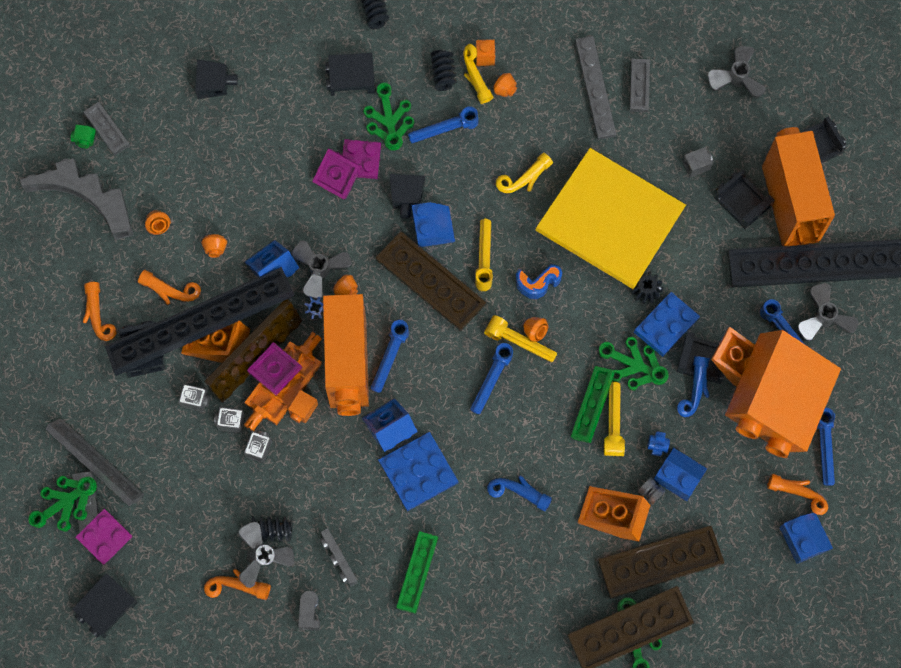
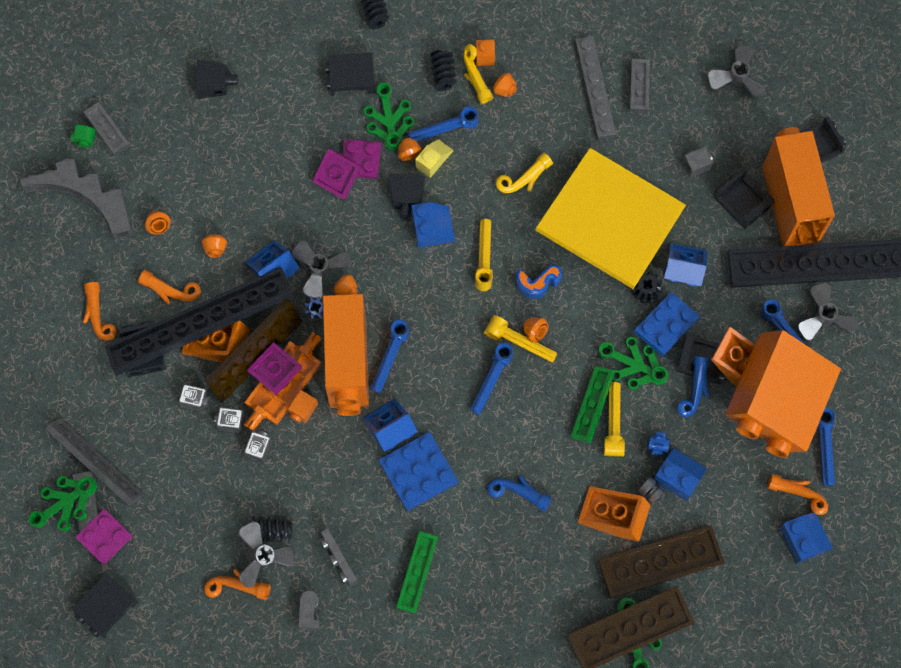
dark brown plate [376,231,486,331] -> none
none -> orange cone [398,138,423,161]
none -> light yellow slope [416,140,453,178]
none -> slope [664,243,708,286]

